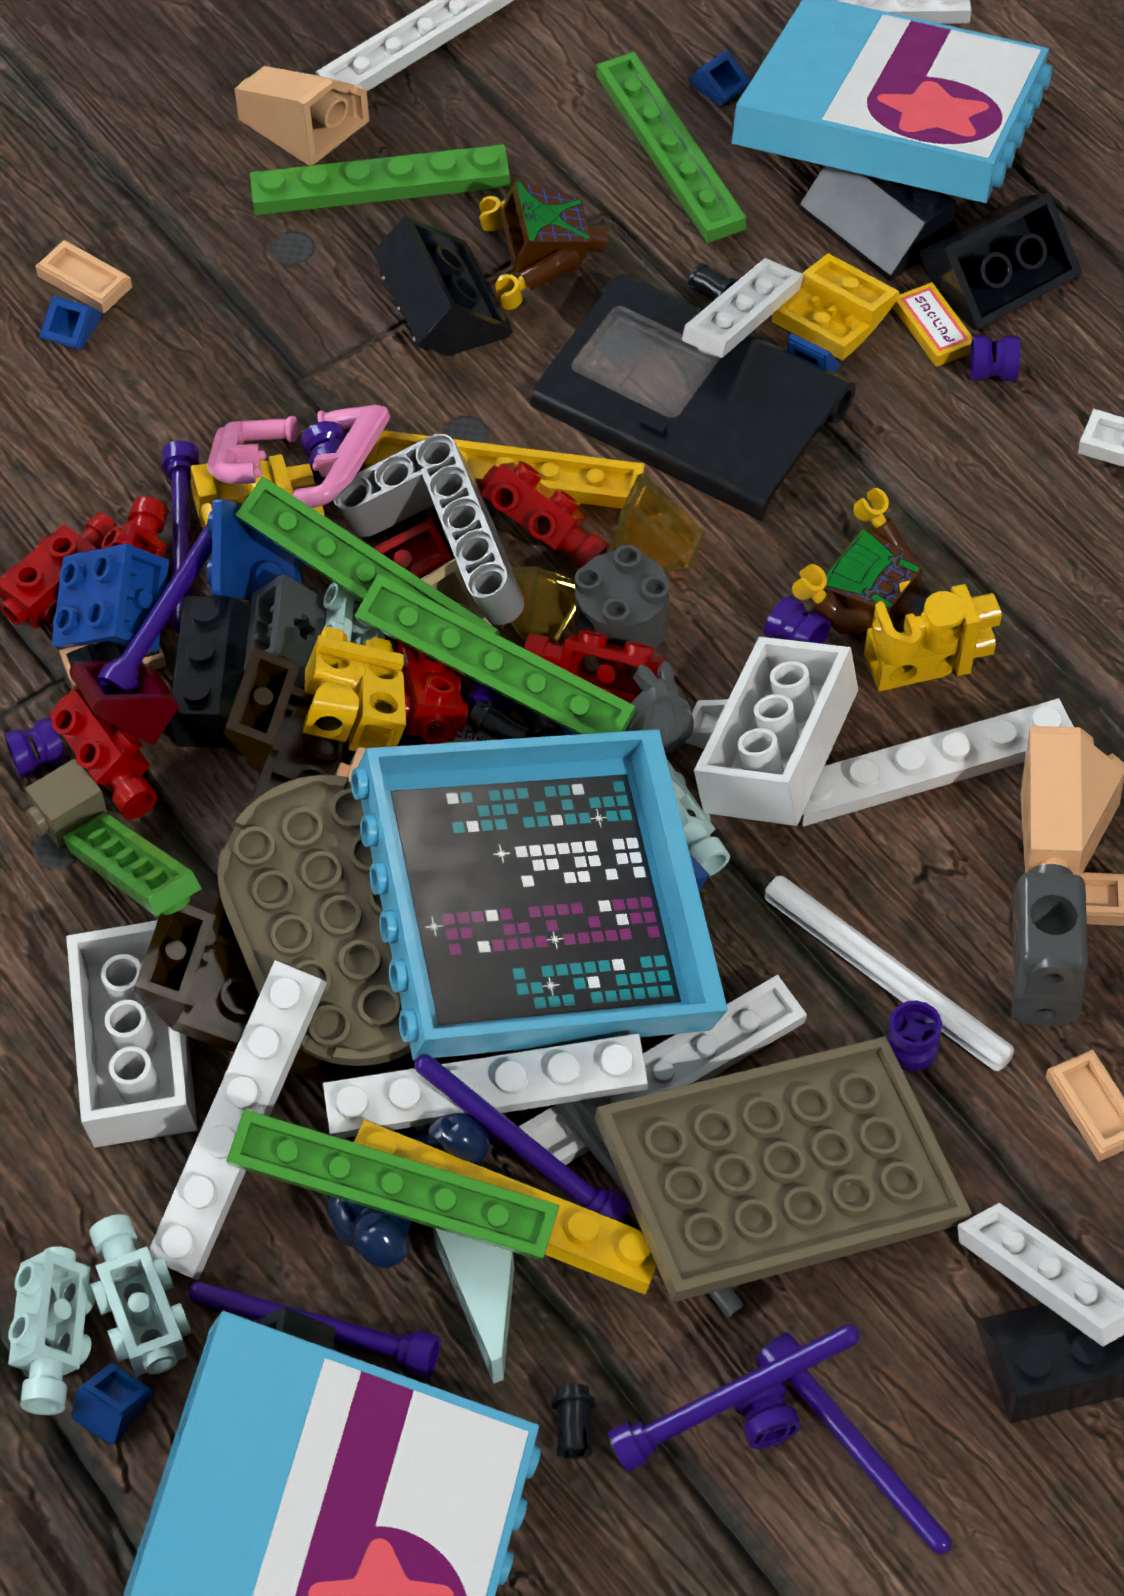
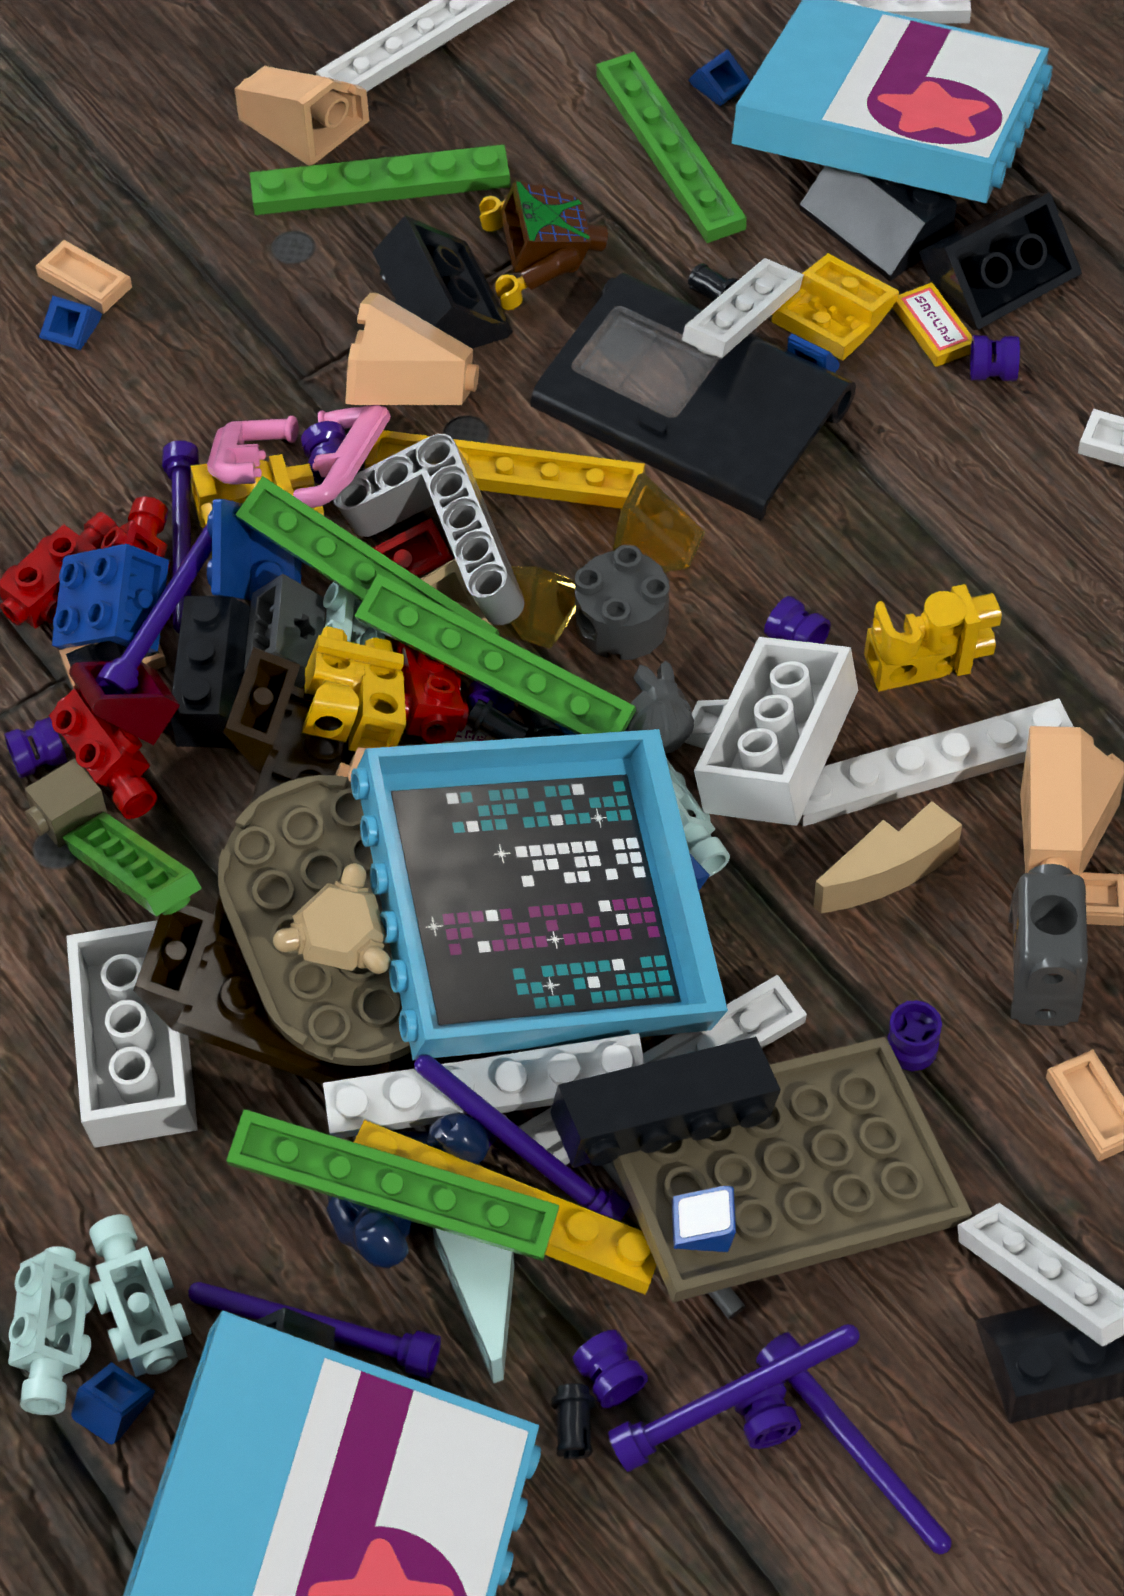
white plate [149,960,327,1280] -> none
red brick [478,461,610,569] -> none
red brick [524,630,666,704] -> none
white axle [765,875,1014,1071] -> none
torso [792,488,926,634] -> none
none -> tan rock [273,863,391,974]
none -> light nougat slope [345,292,479,405]
none -> black brick [550,1037,781,1167]
none -> dark purple wheel [573,1330,648,1408]
none -> slope [672,1186,736,1252]
none -> tan slope [813,801,962,913]

